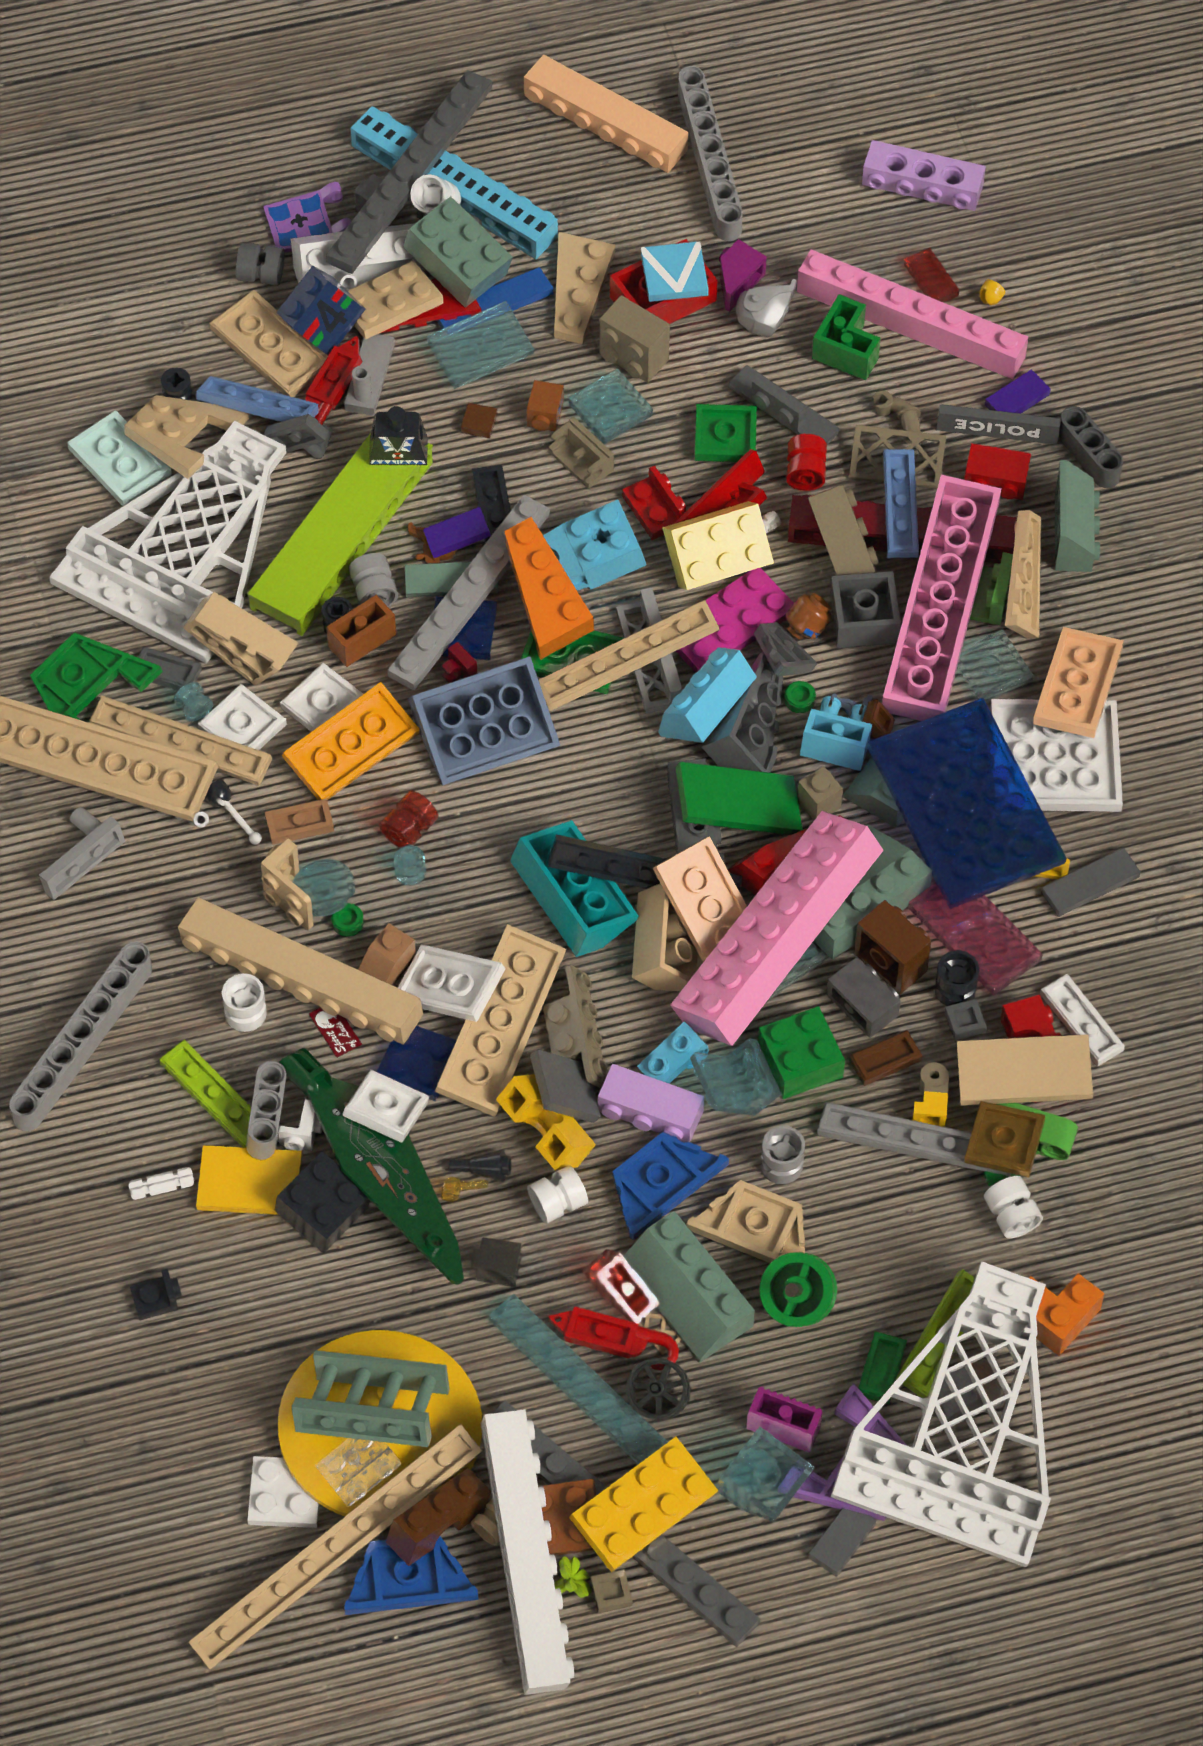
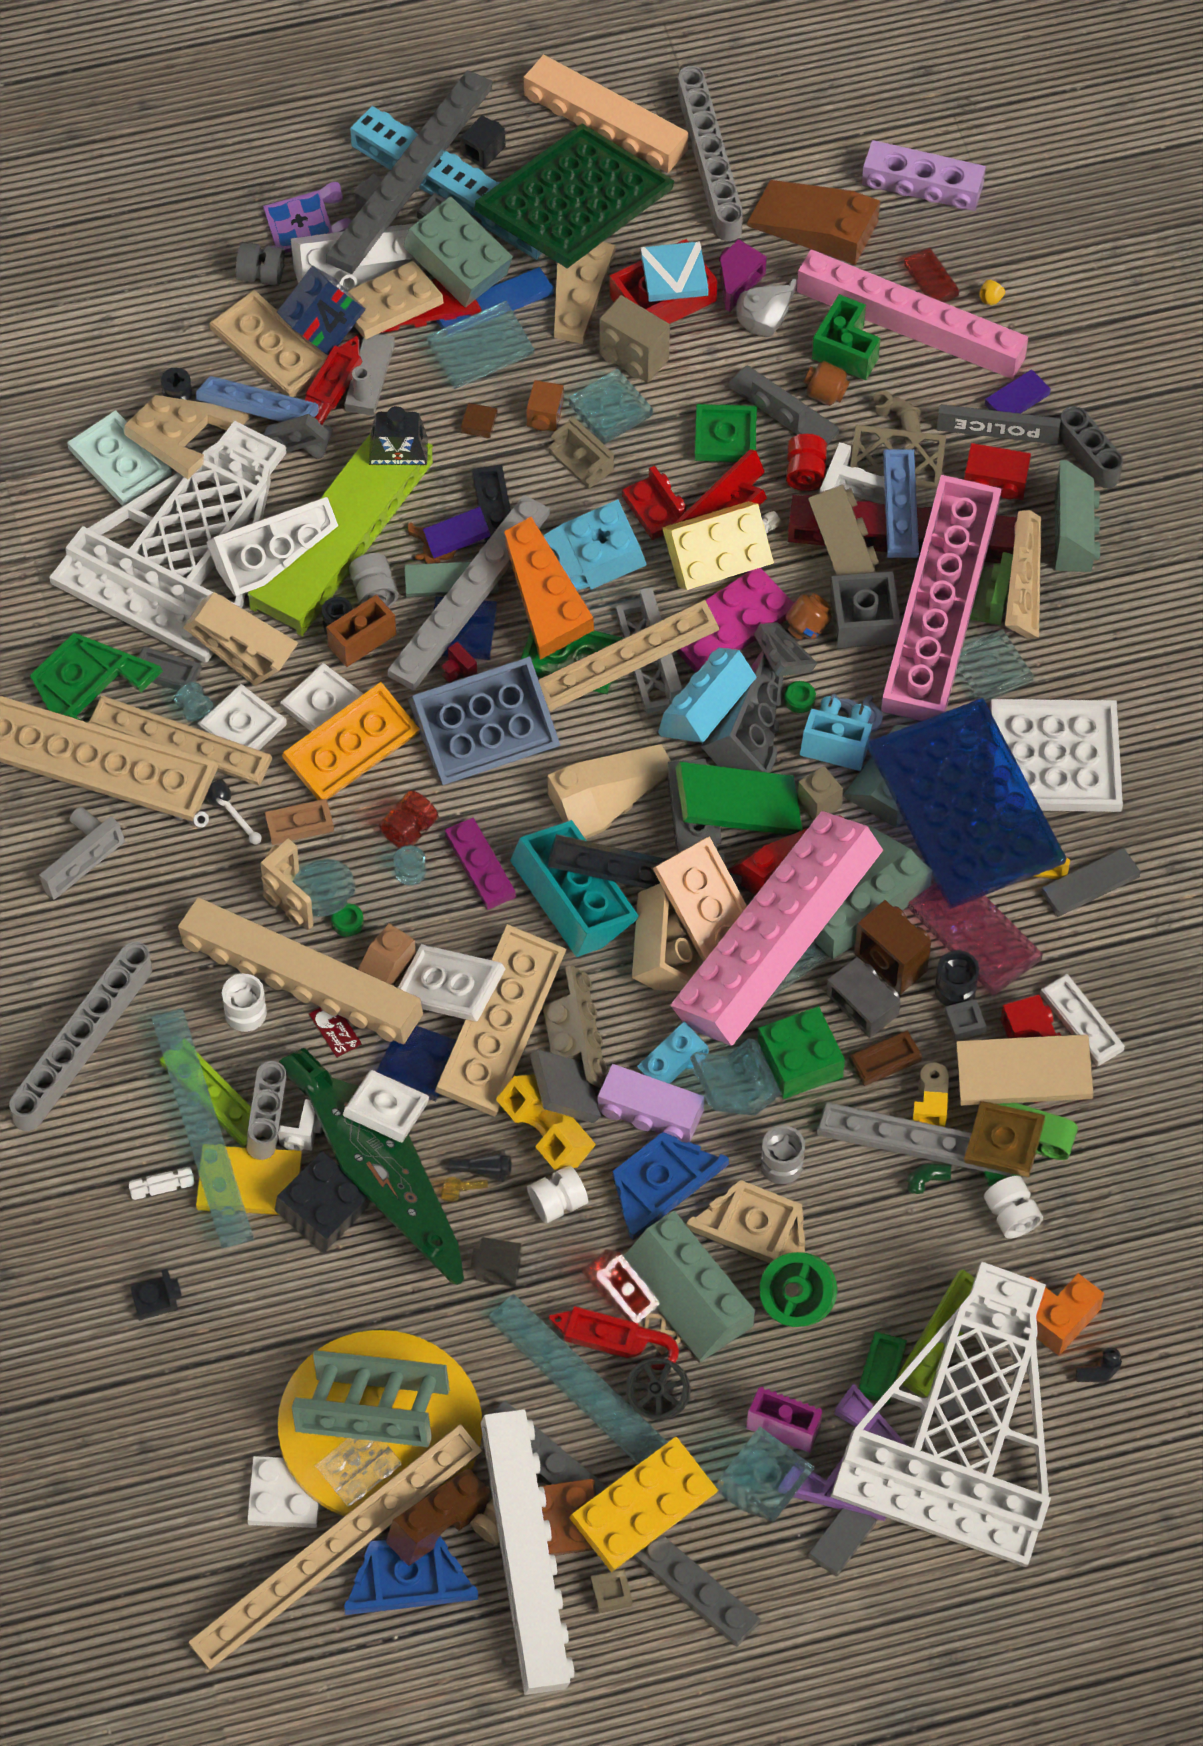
white wheel [410,174,461,214] -> none
lime plant [554,1556,592,1598] -> none
reddish brown tile [862,699,895,744] -> none
light nougat plate [1033,627,1124,738] -> none
none -> clear light blue tile [151,1008,254,1249]
none -> white wedge [207,497,338,596]
none -> magenta plate [445,817,516,910]
none -> black brick [461,115,506,169]
none -> dark green plate [474,124,674,269]
none -> tan wedge [548,744,671,839]
none -> dark orange slope [747,180,880,265]
none -> dark orange head [803,361,850,406]
none -> white bracket [820,442,885,504]
none -> dark green arm [906,1164,951,1194]
none -> black arm [1076,1348,1122,1383]

